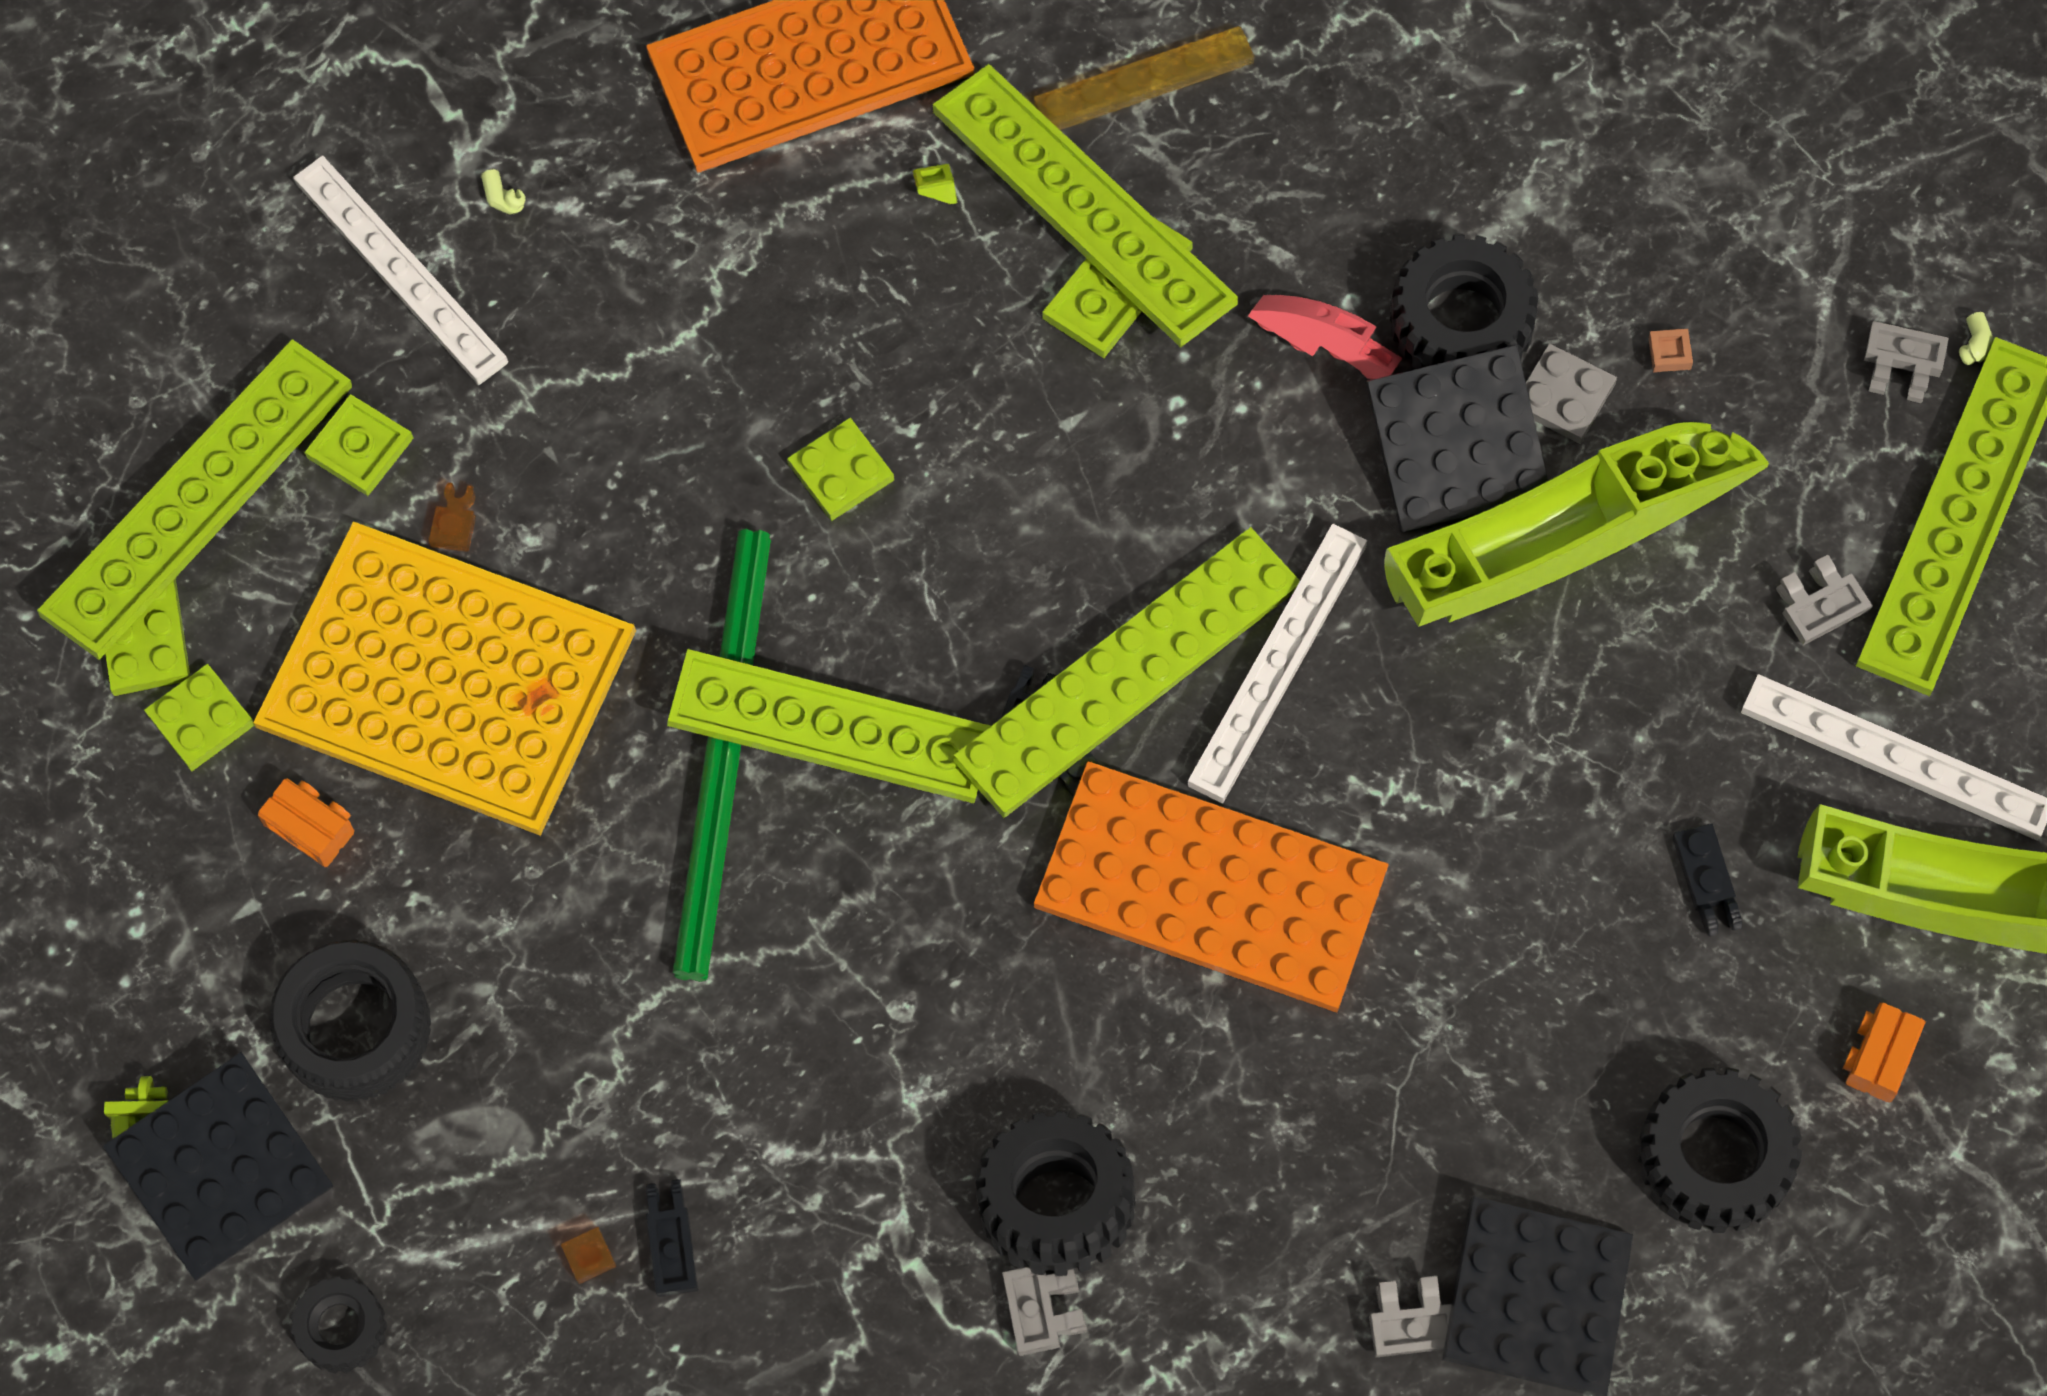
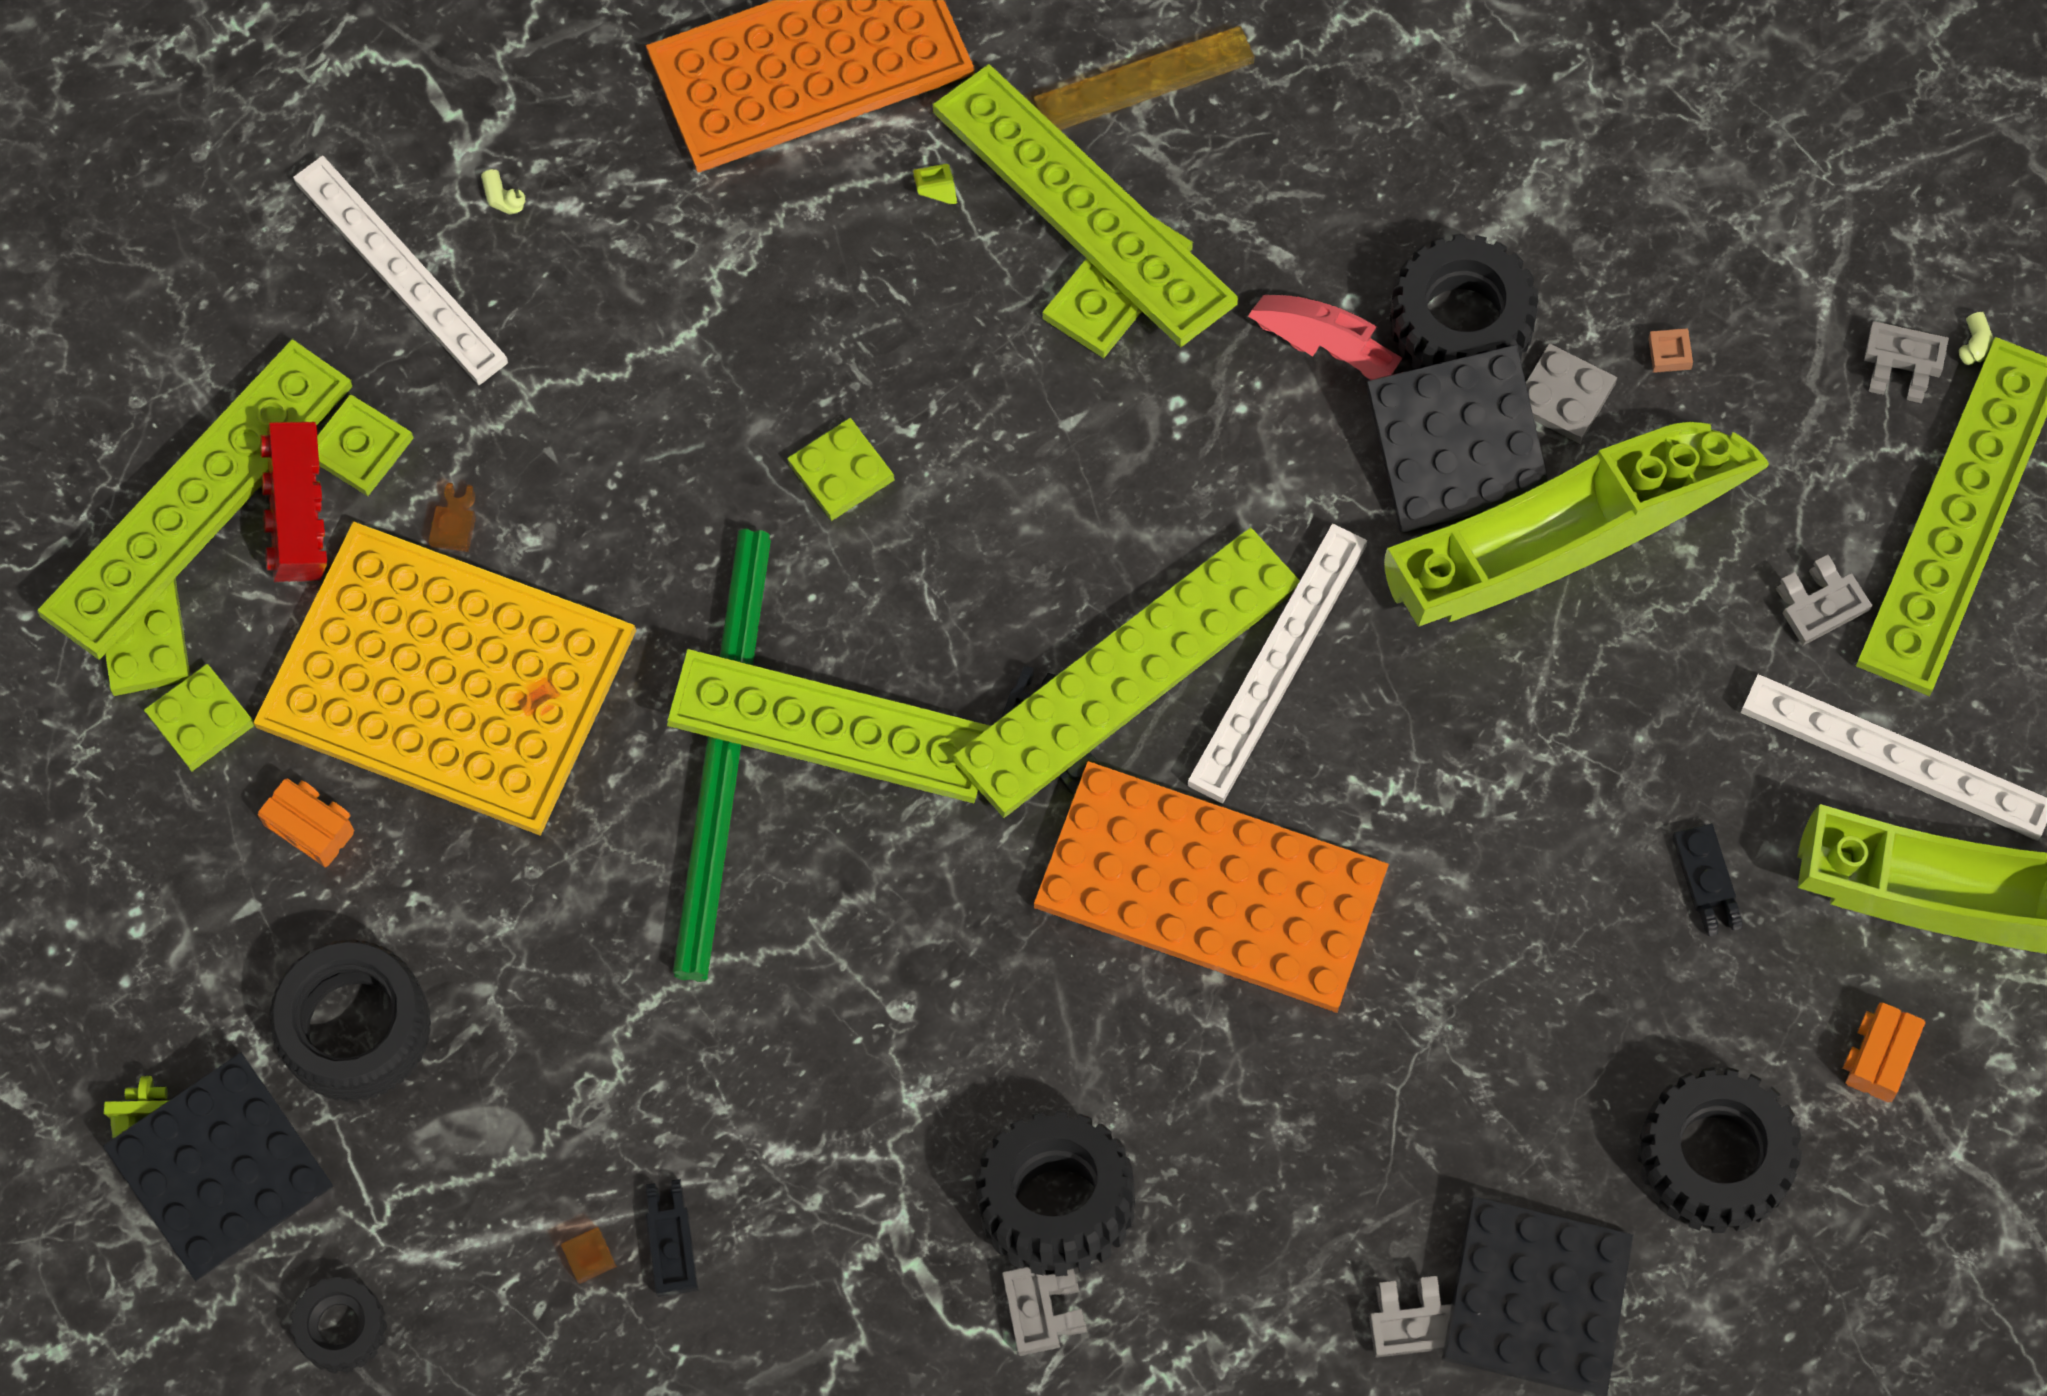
none -> red wedge [260,422,327,582]

